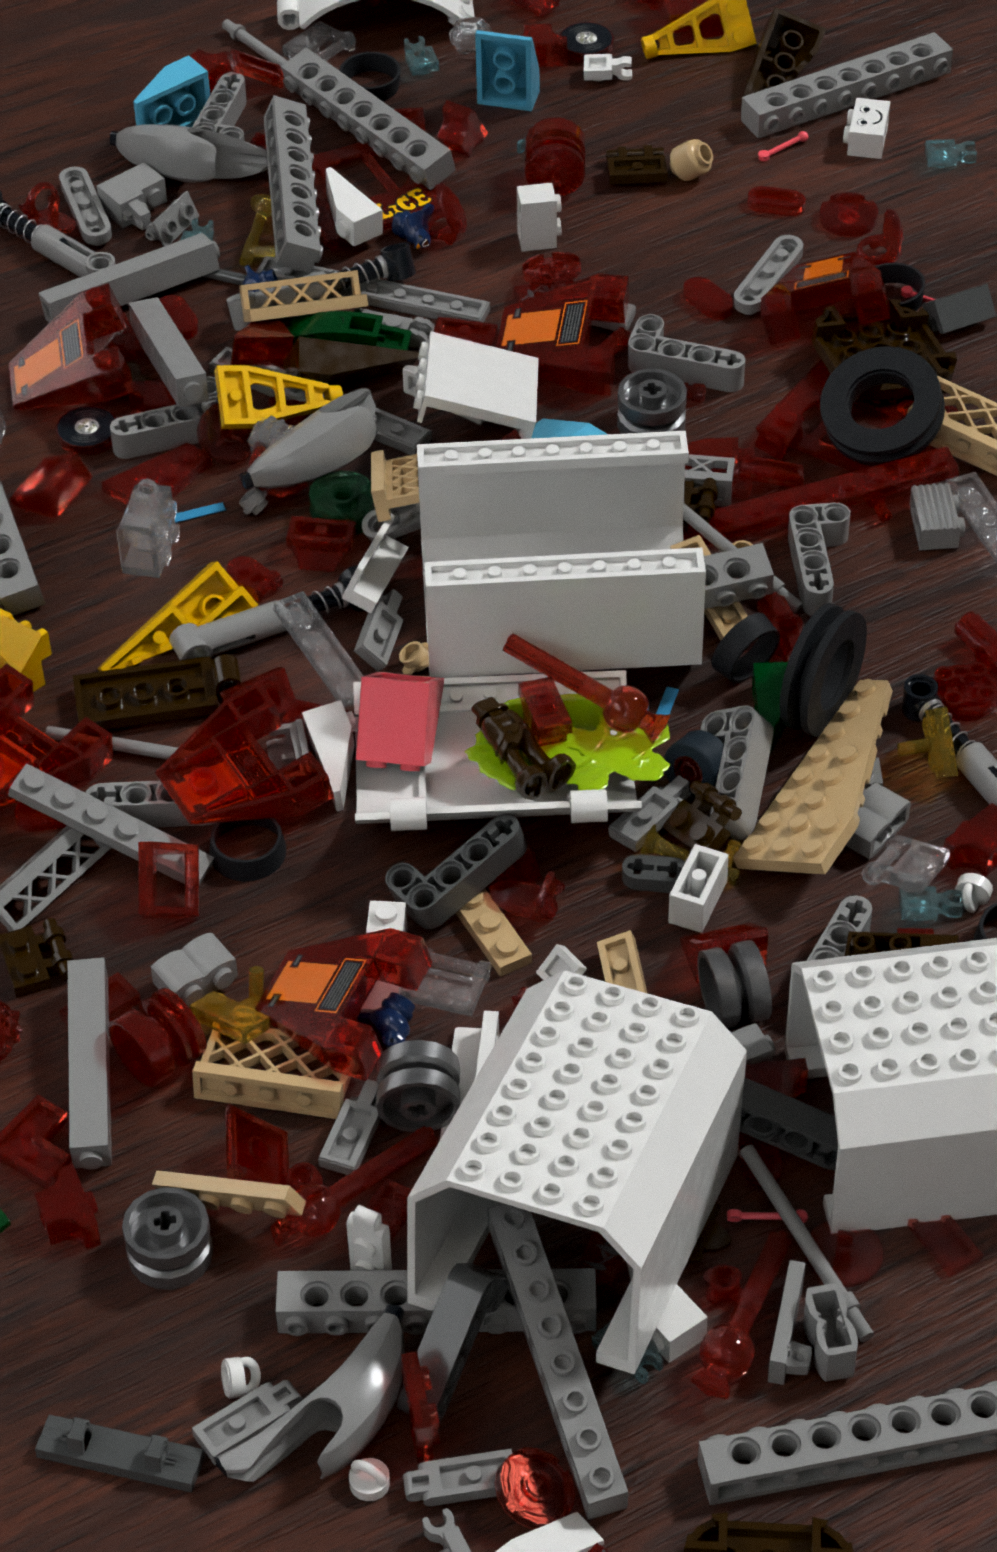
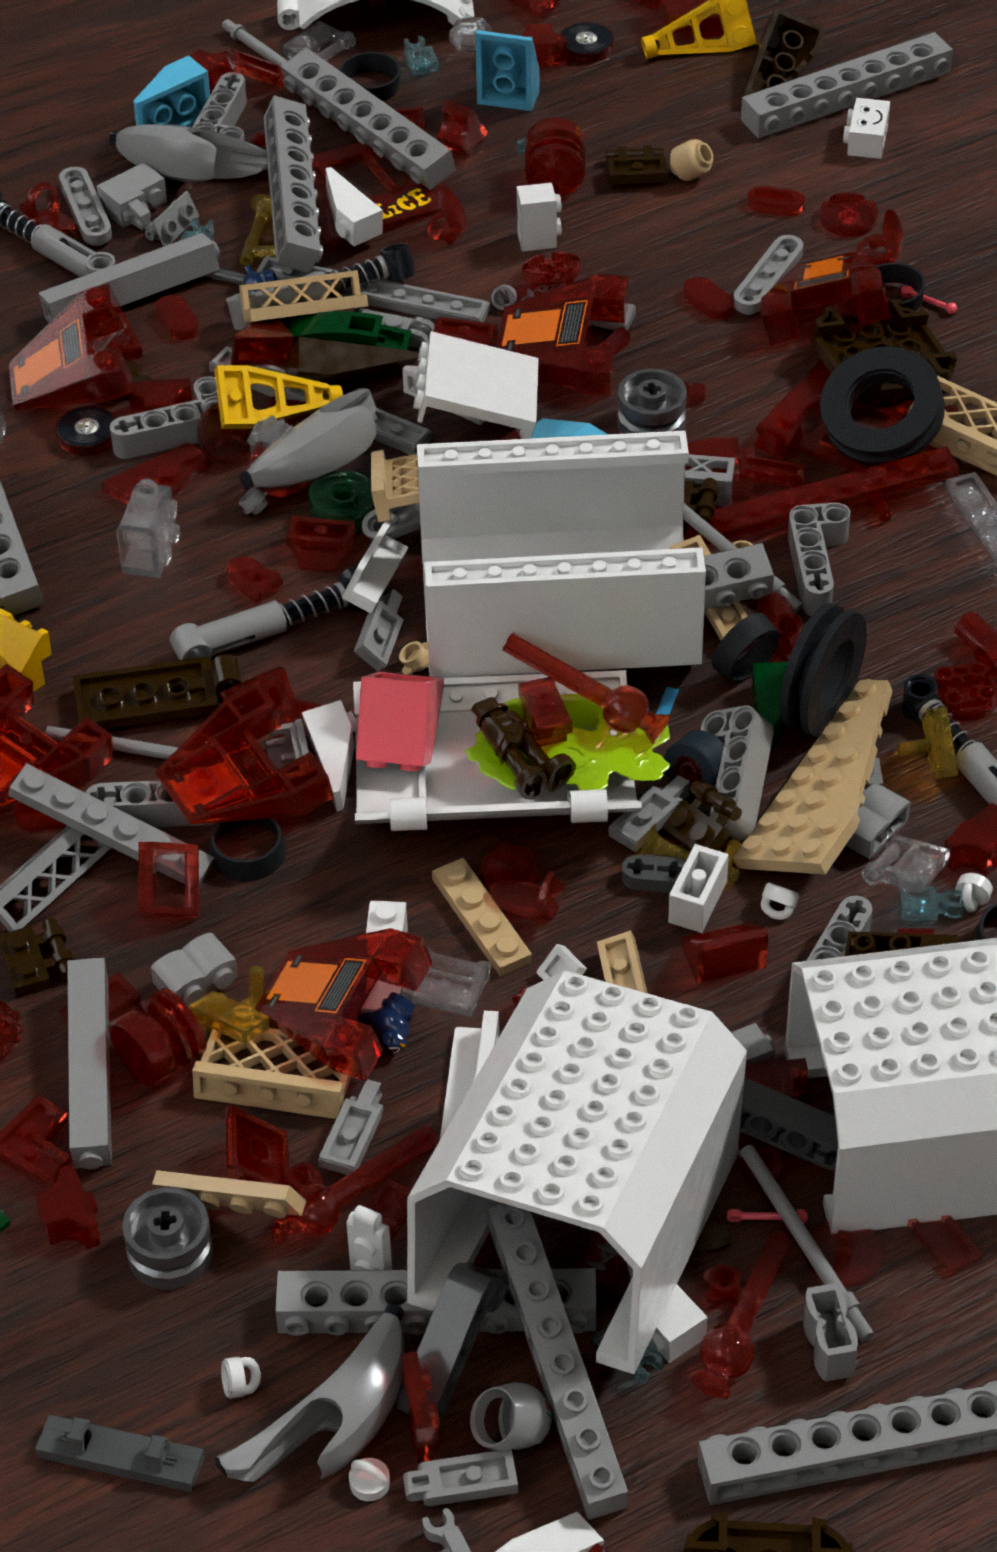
clear red tile [10,452,92,518] -> none
yellow wedge [97,561,259,672] -> none
light grey brick [128,297,209,407] -> none
dark azure piece [161,502,226,526] -> none
light grey hinge [192,1380,303,1465] -> none
clear plate [273,591,363,707] -> none
flat silver wheel [376,1040,460,1133] -> none
dark grey beam [385,814,528,929] -> none
dark blue animal [392,203,434,249] -> none
clear red tile [494,1447,575,1530] -> none
white plate [584,54,632,81] -> none
light grey beam [628,314,745,392] -> none
flat silver wheel [697,940,772,1029] -> none
coral hinge [758,131,809,162] -> none
light grey hinge [768,1260,812,1385] -> none
light grey brick [909,482,965,550] -> none
dark grey hinge [922,284,996,334] -> none
clear light blue plate [924,139,977,168] -> none
none -> light grey helmet [470,1382,552,1451]
none -> light grey hinge [491,285,517,310]
none -> white tile [761,882,800,920]

